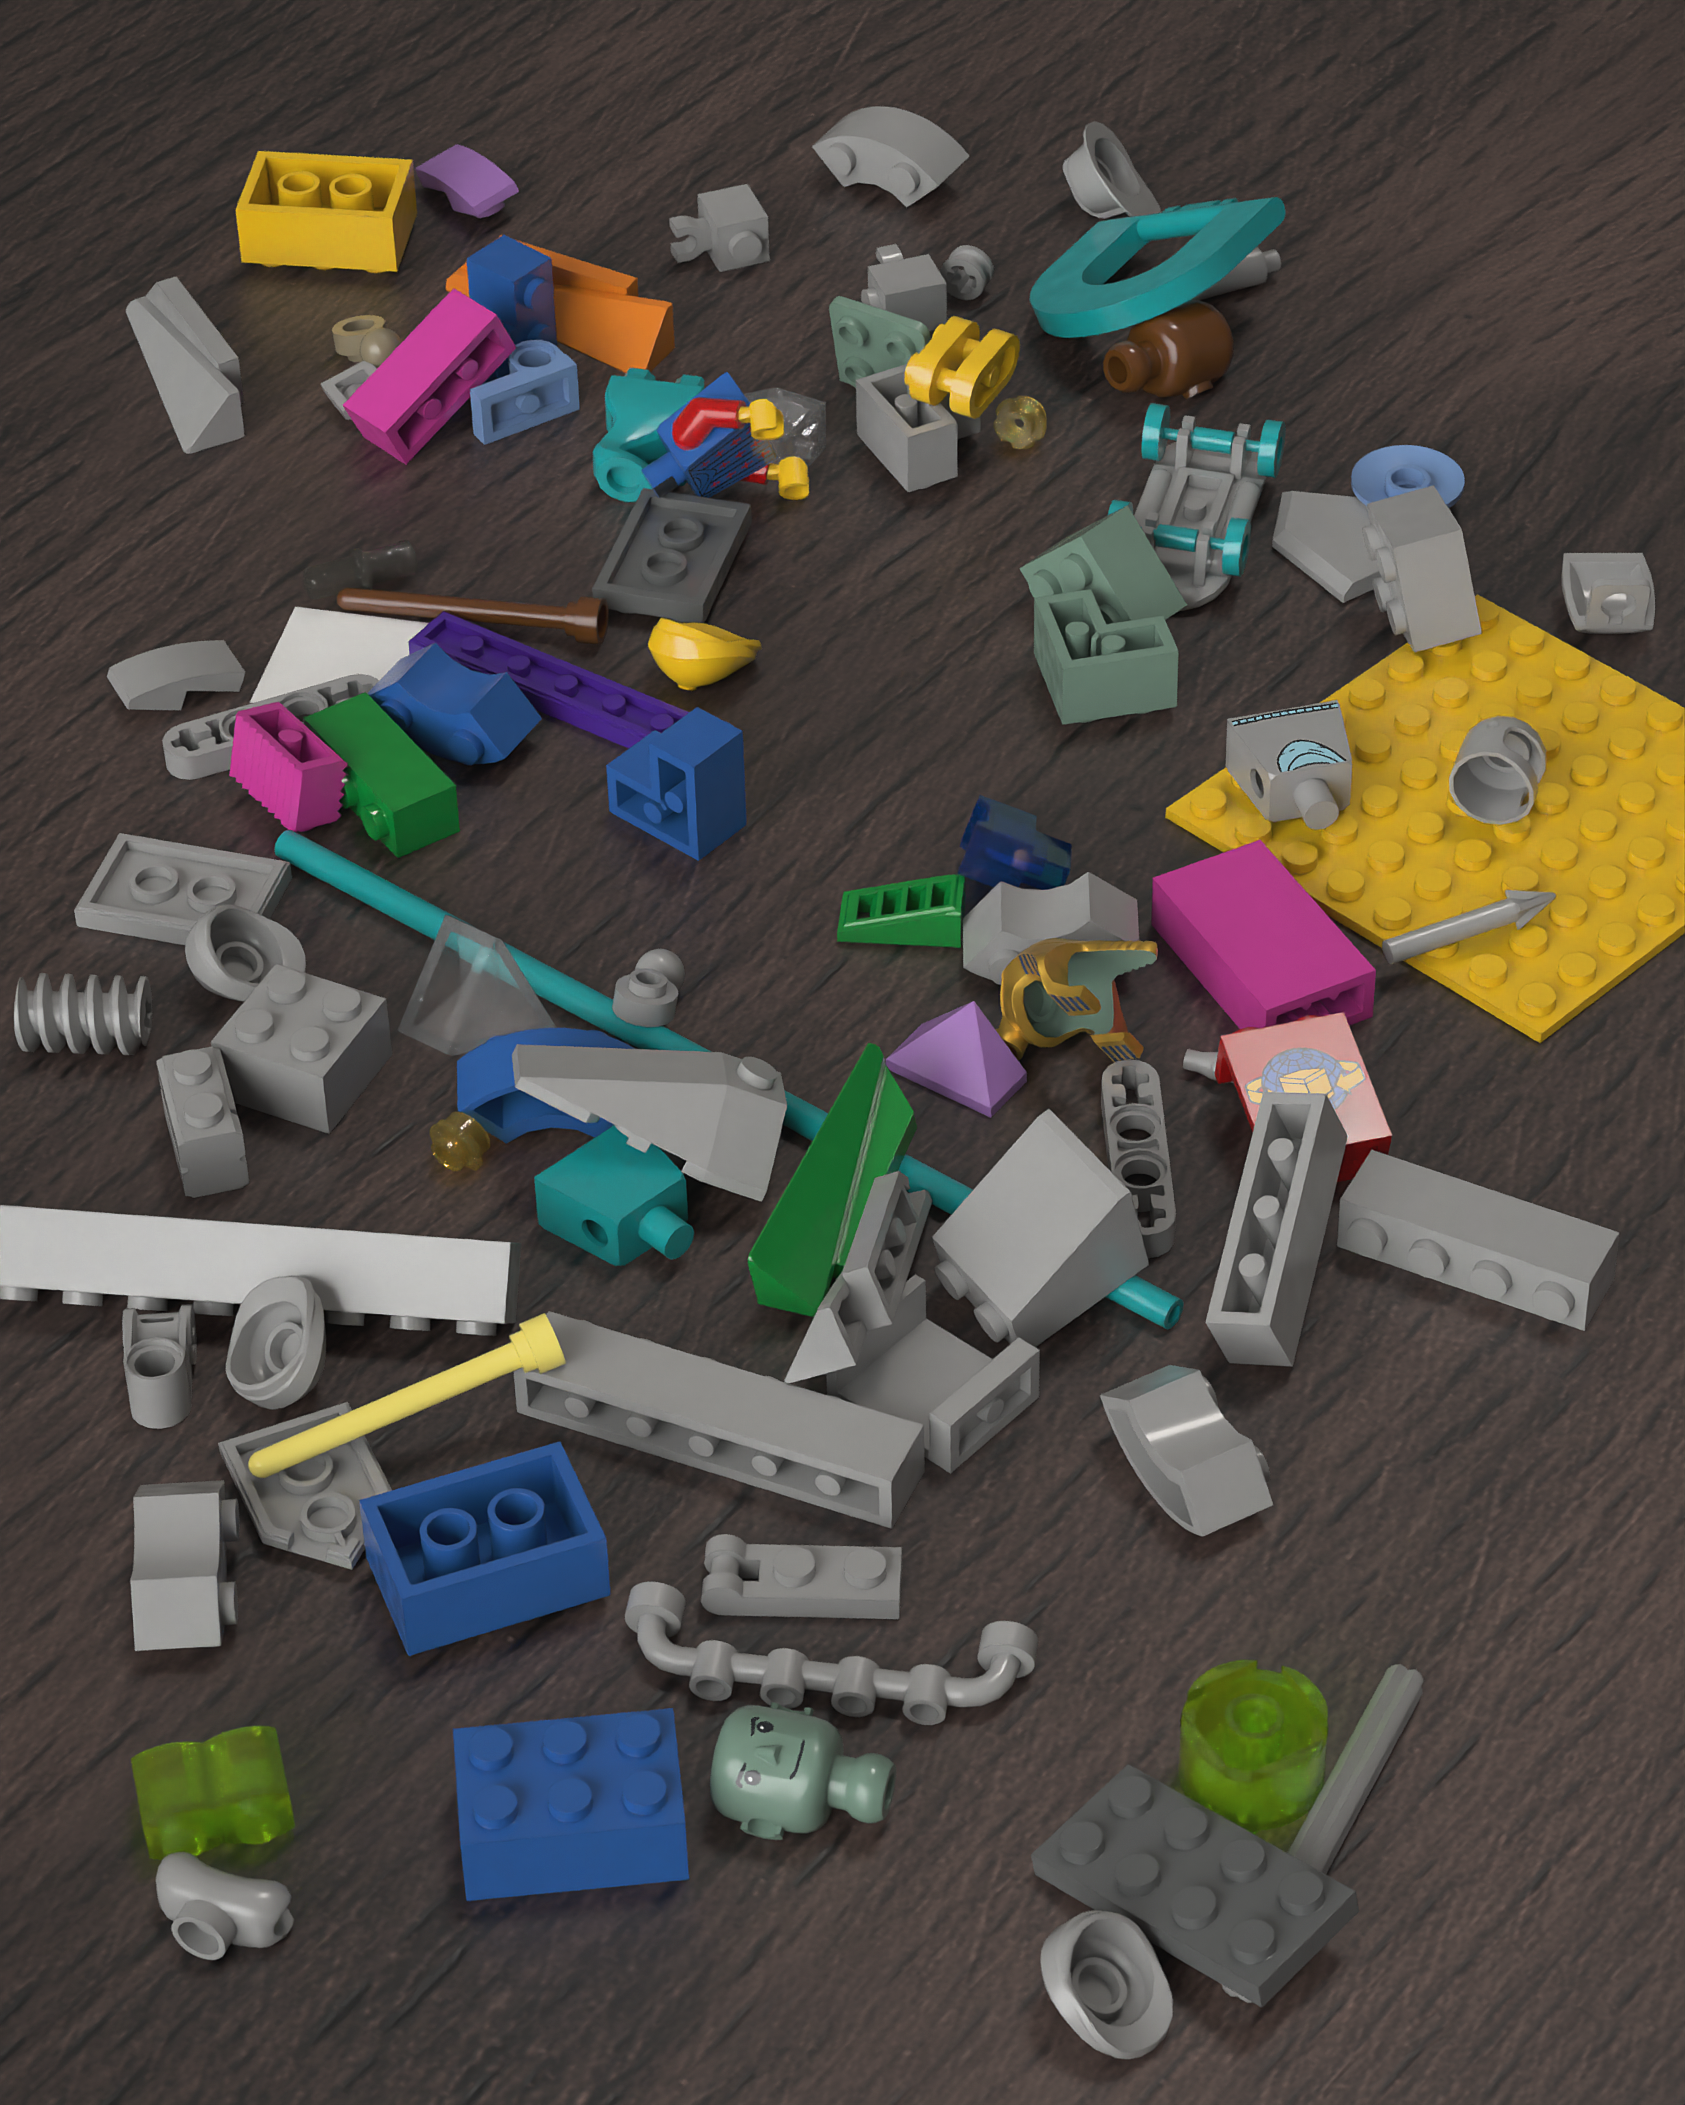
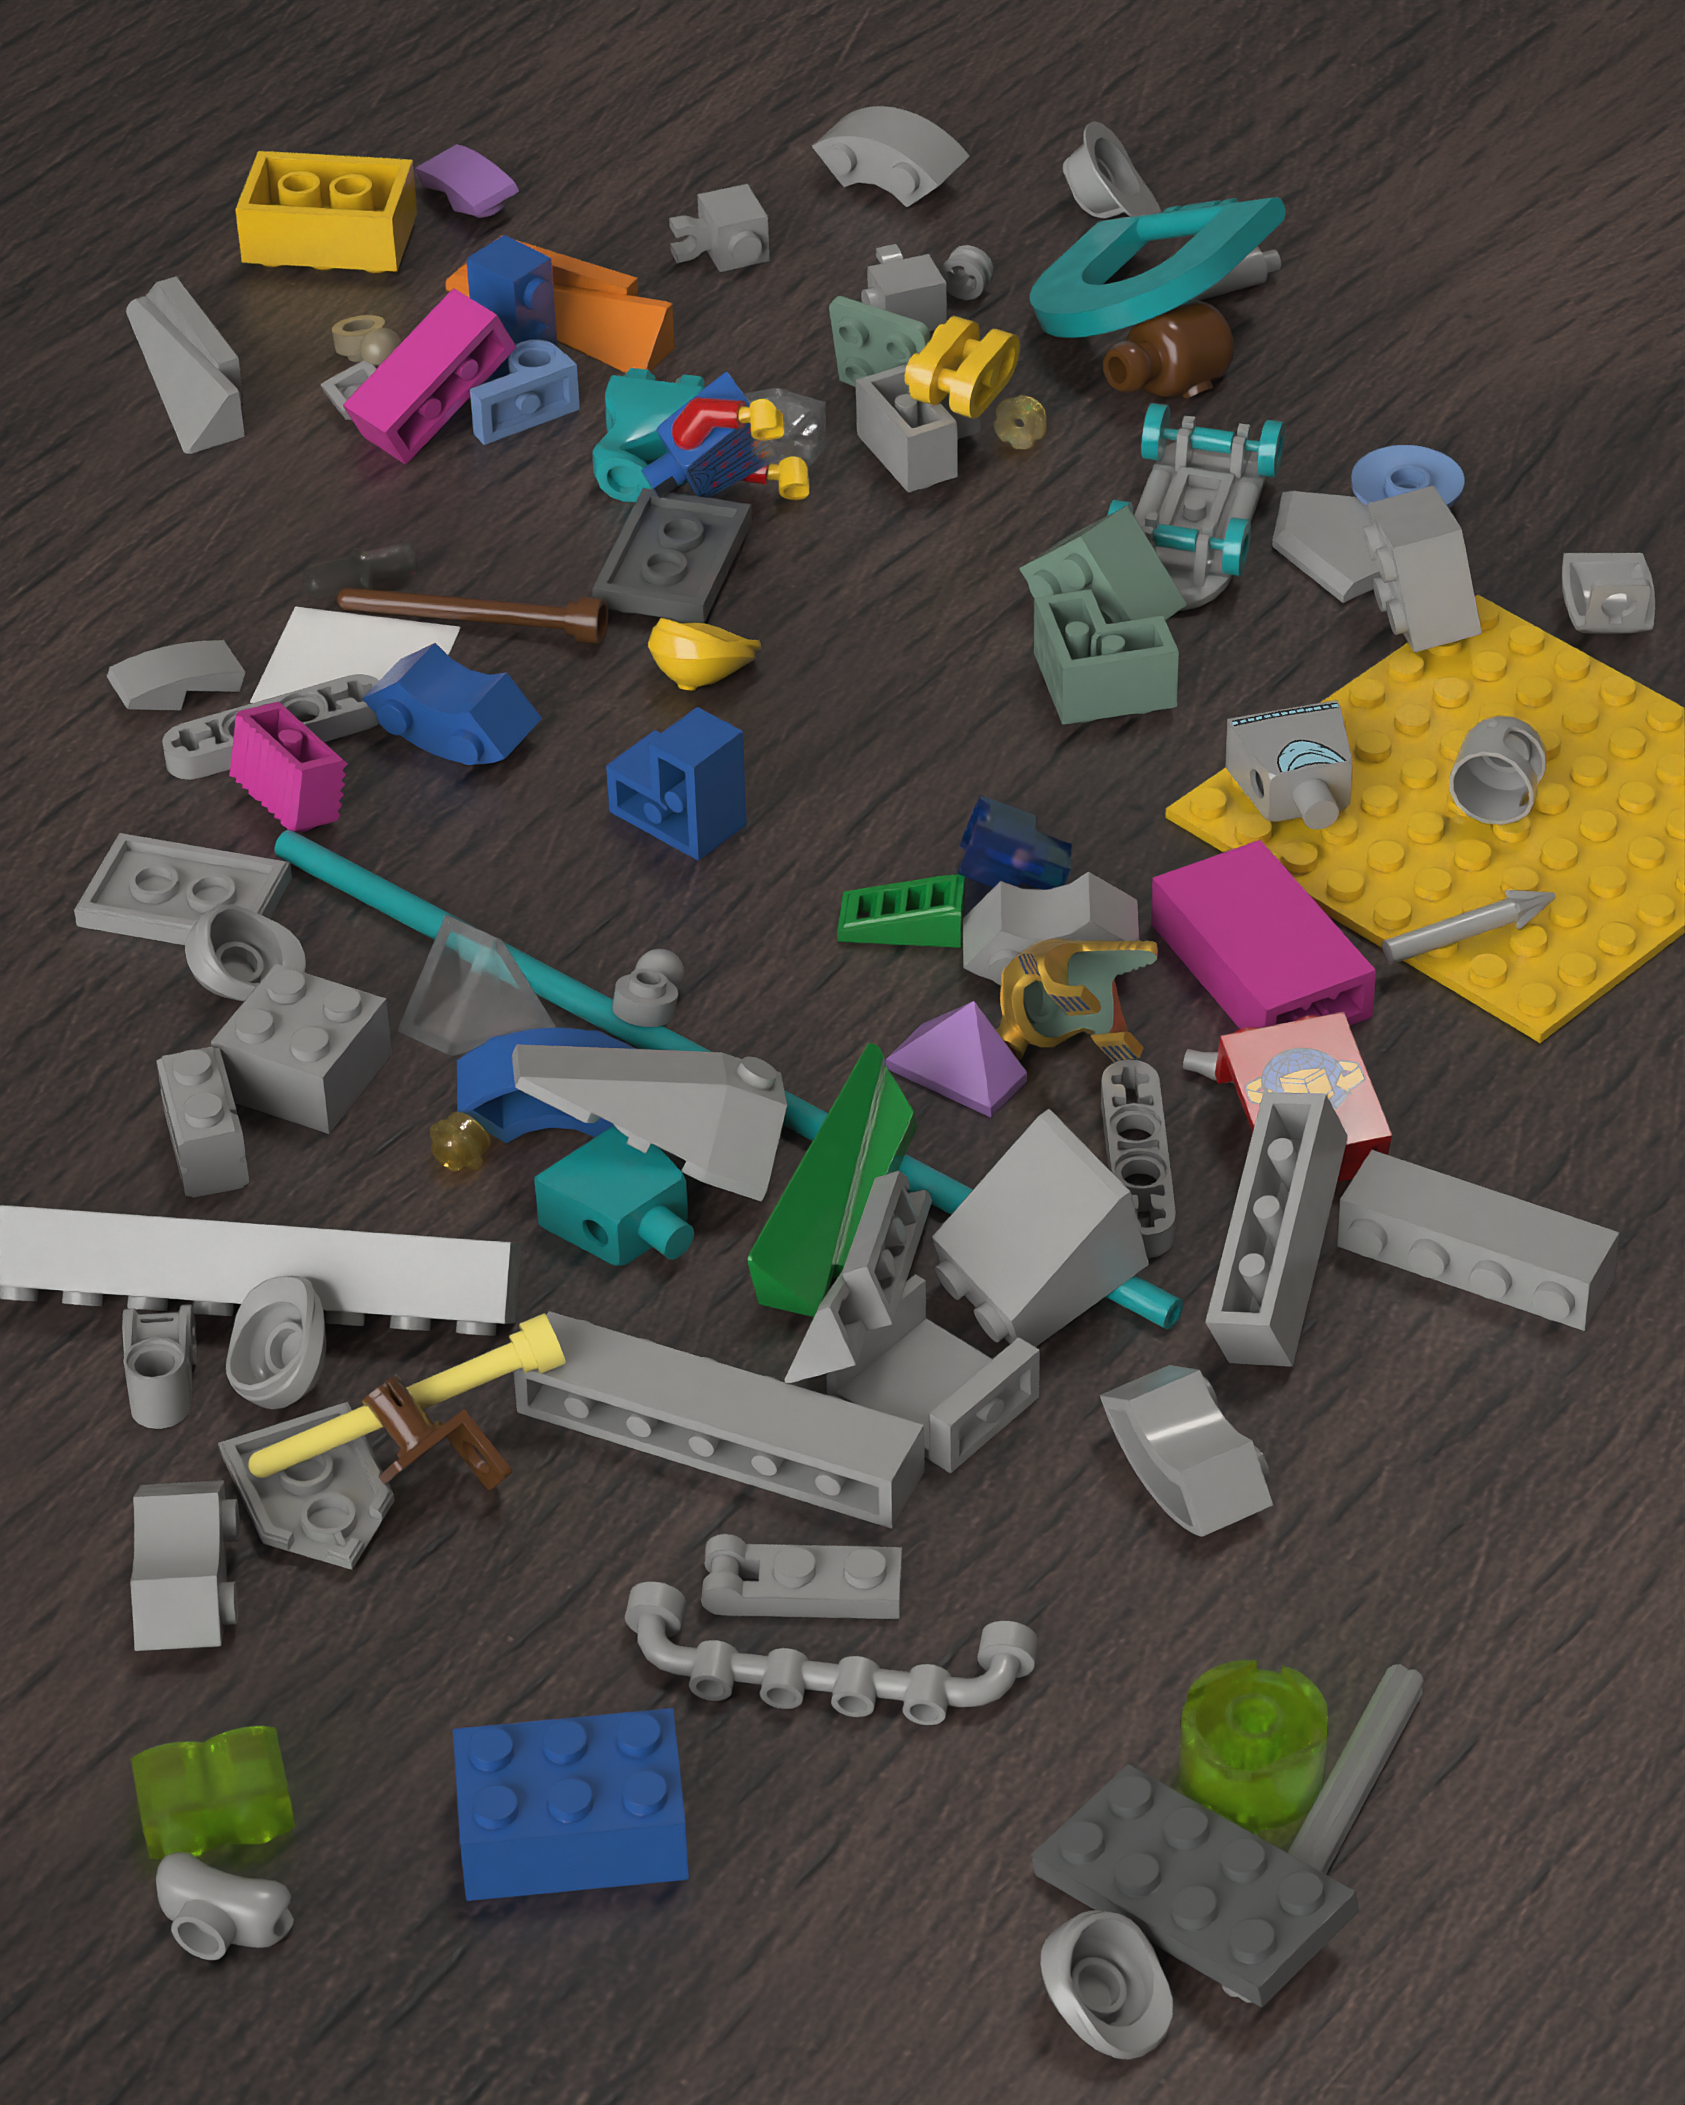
light grey piece [14,973,152,1055] -> none
green brick [303,692,460,858] -> none
blue brick [359,1441,611,1656] -> none
dark purple tile [408,611,689,749] -> none
sand green piece [710,1702,896,1840] -> none
none -> reddish brown bracket [361,1374,512,1491]

